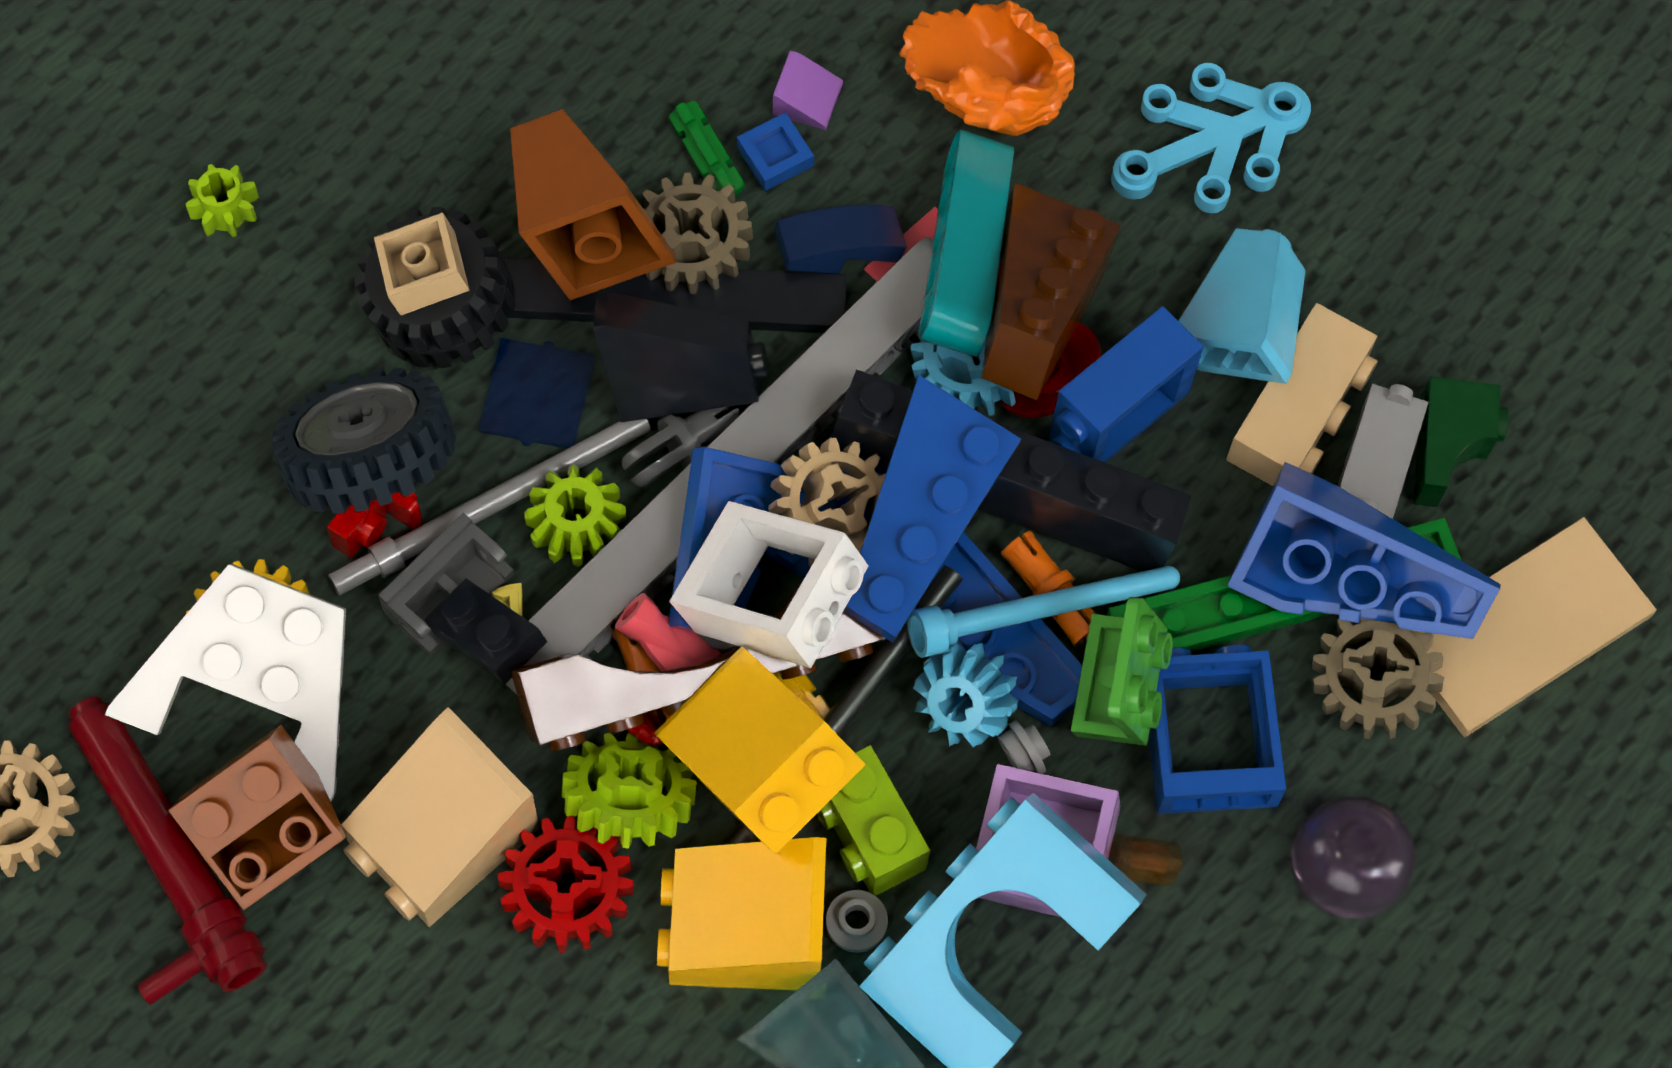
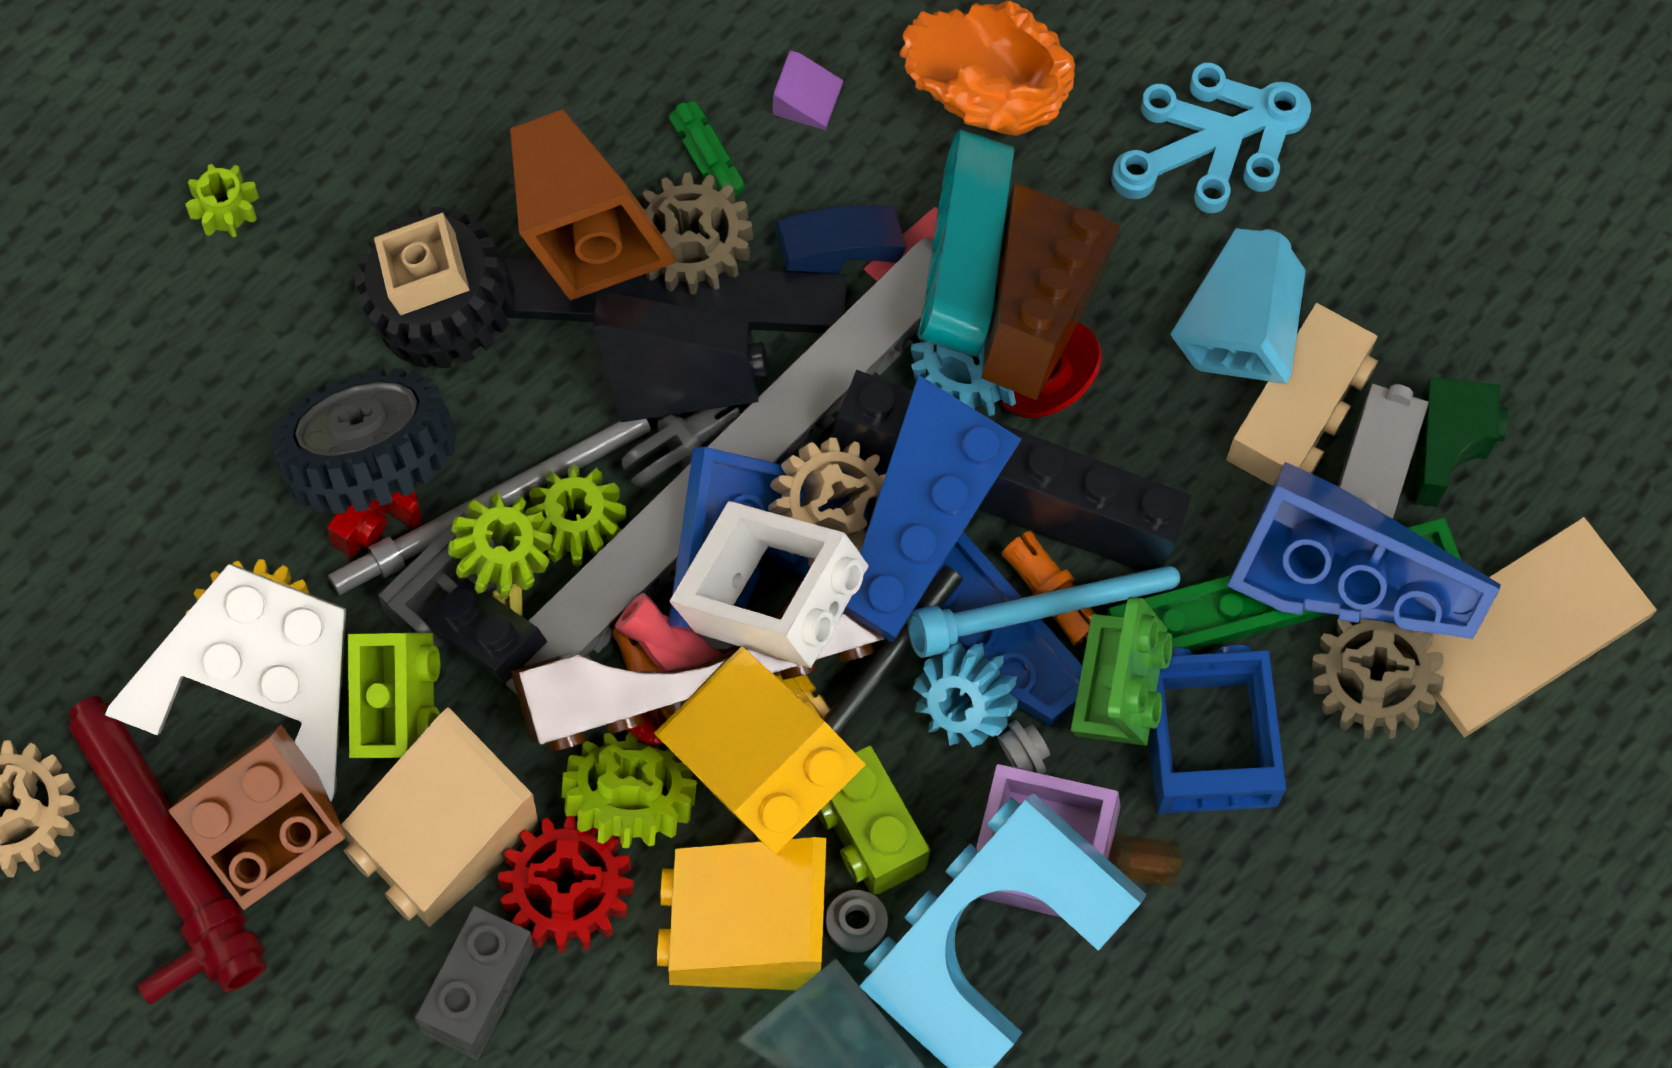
clear blue piece [479,338,595,449] -> none
blue plate [737,112,814,191] -> none
blue window [1049,306,1204,463] -> none
clear purple cylinder [1291,796,1415,920] -> none
none -> lime brick [348,633,441,758]
none -> dark grey brick [415,906,535,1061]
none -> lime gear [448,492,553,599]

